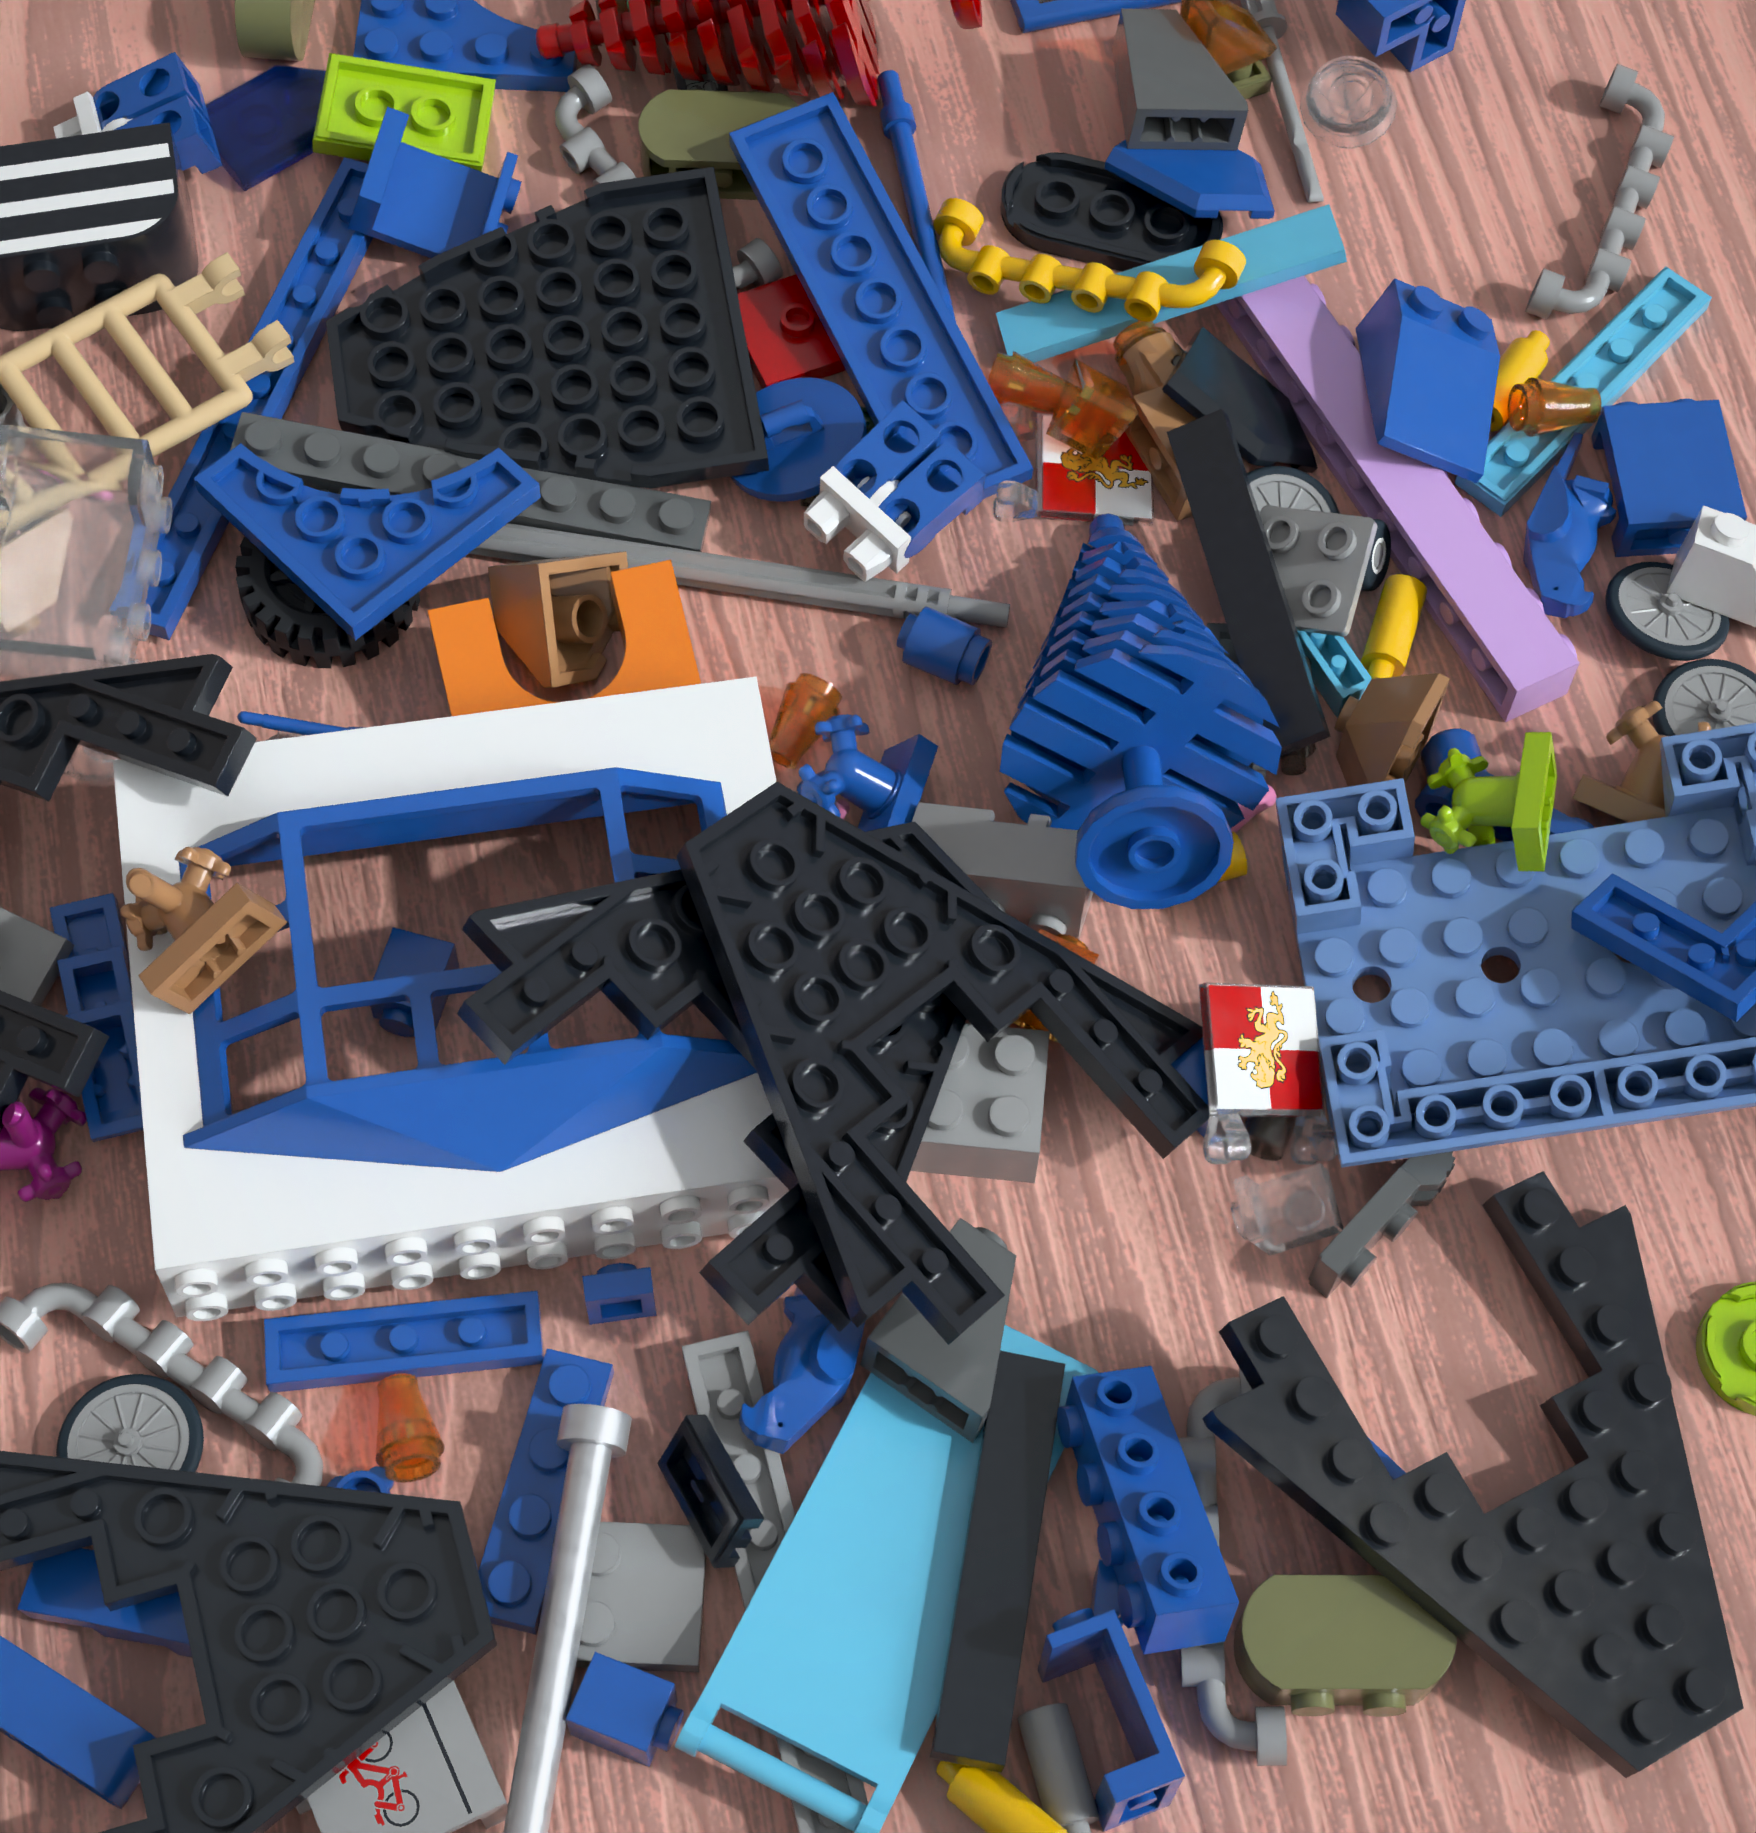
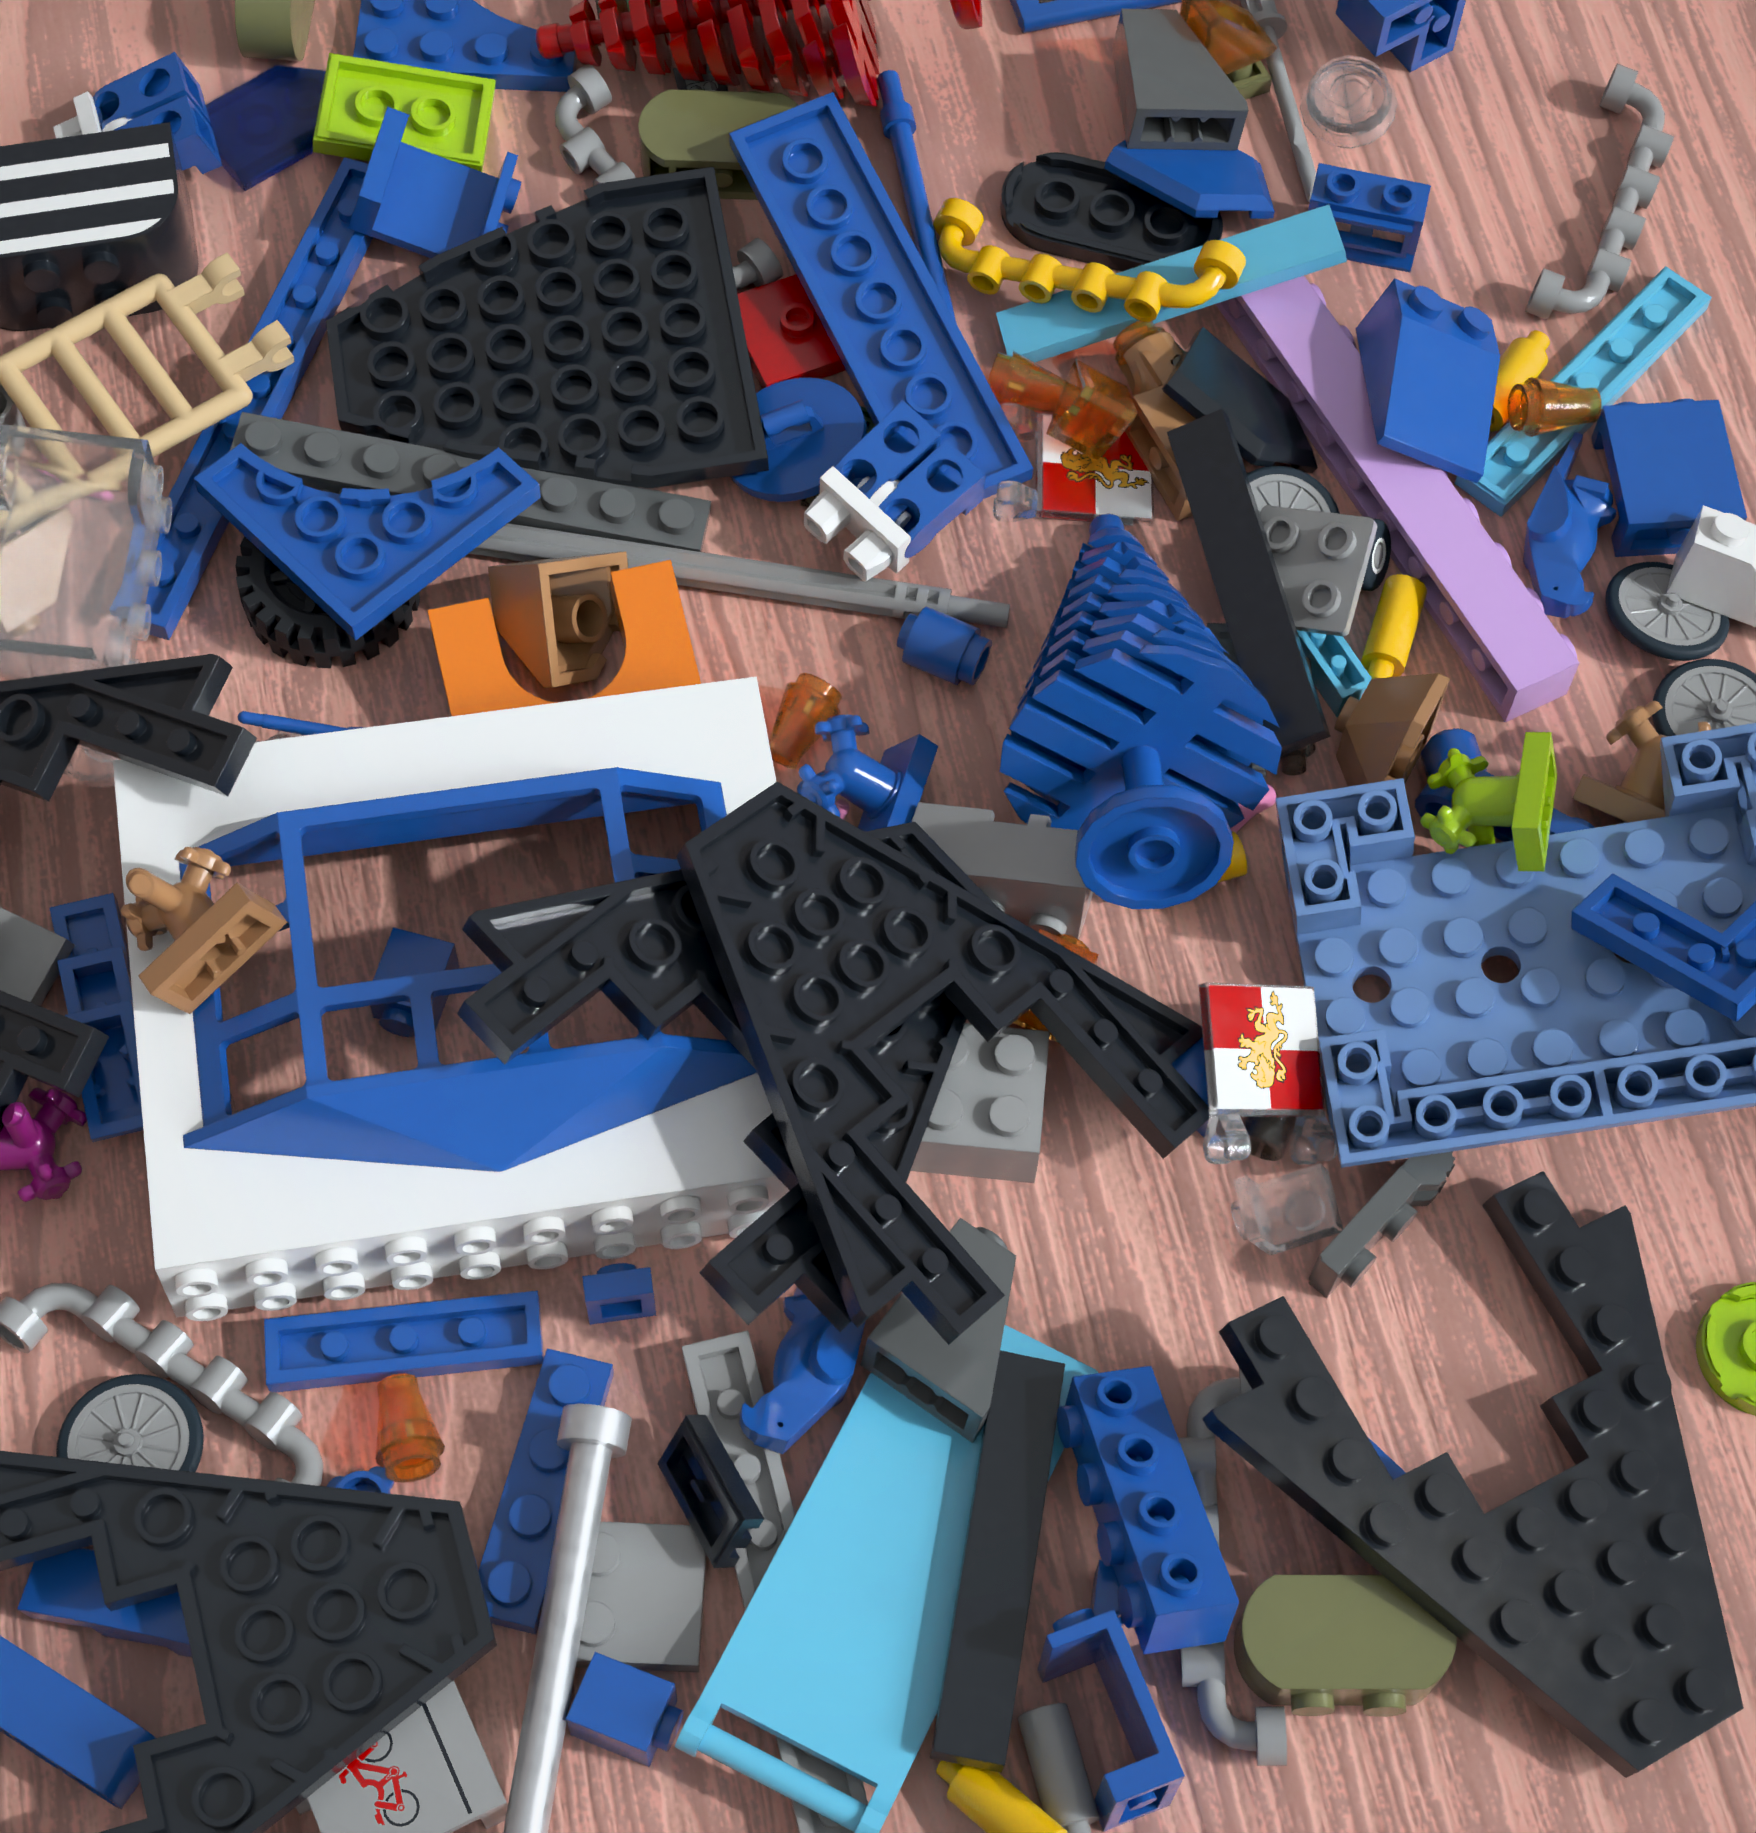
none -> blue window [1308,163,1431,273]

